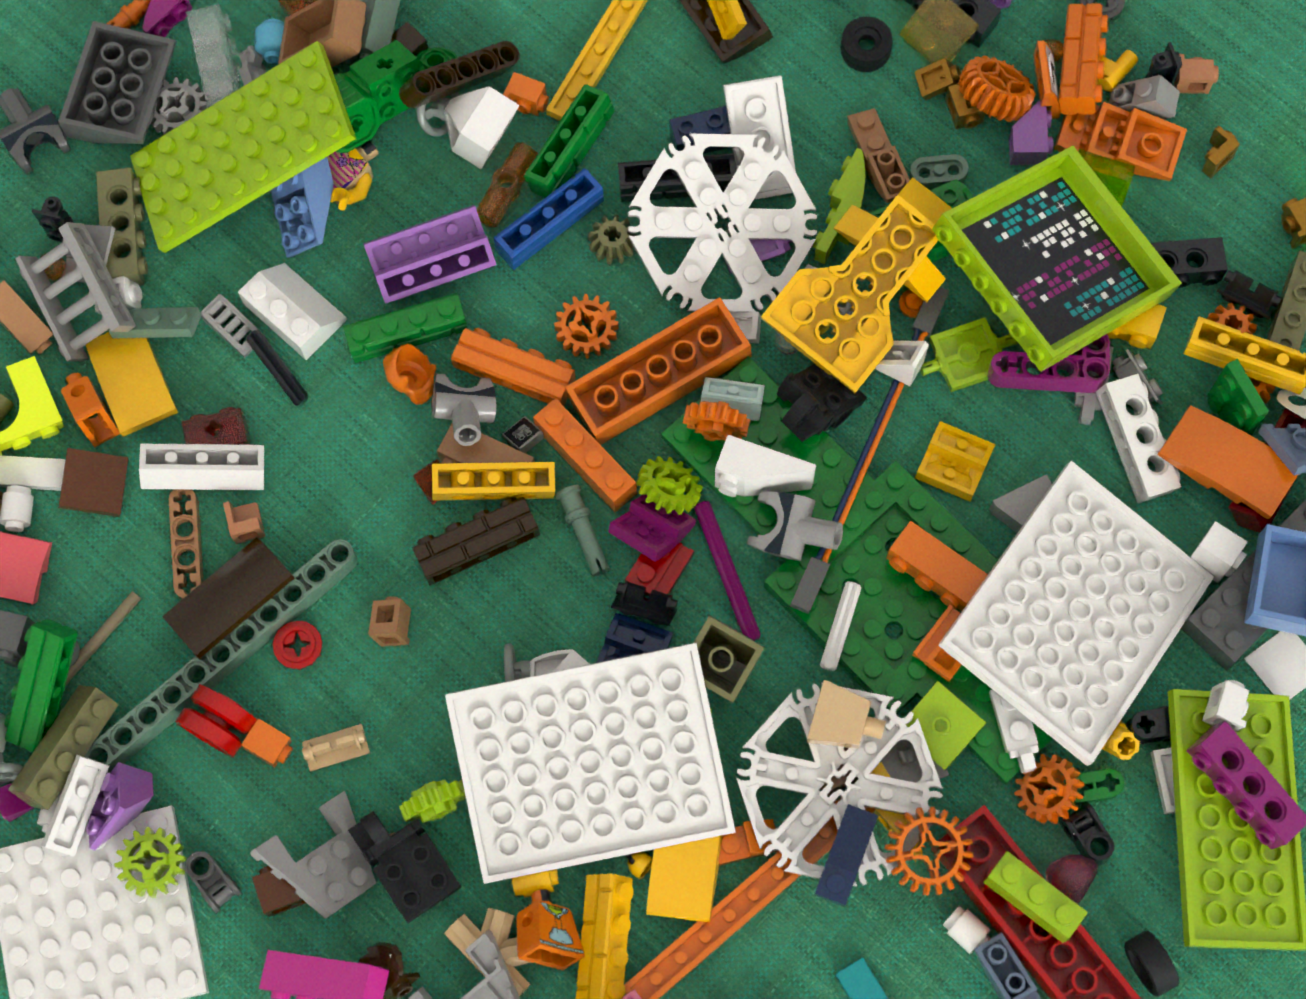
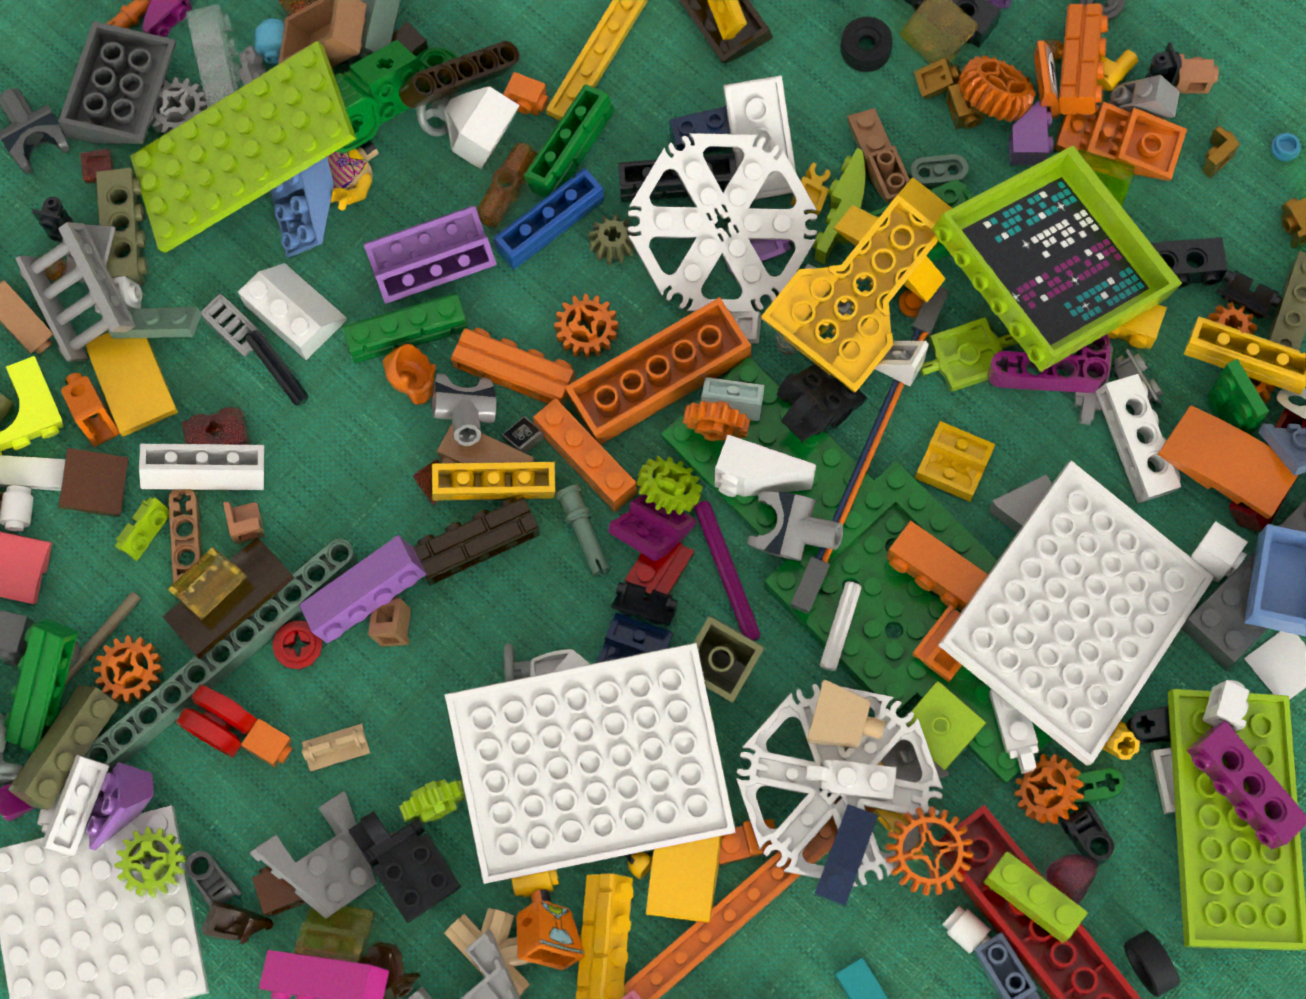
none -> clear red plate [80,148,114,184]
none -> orange gear [93,635,164,704]
none -> lime hinge [114,497,169,561]
none -> clear yellow slope [167,547,247,620]
none -> dark brown slope [202,901,274,944]
none -> clear yellow slope [294,906,375,963]
none -> medium lavender brick [299,535,427,643]
none -> yellow plate [791,163,830,216]
none -> white hinge [805,759,897,801]
none -> dark azure plate [1270,133,1301,162]

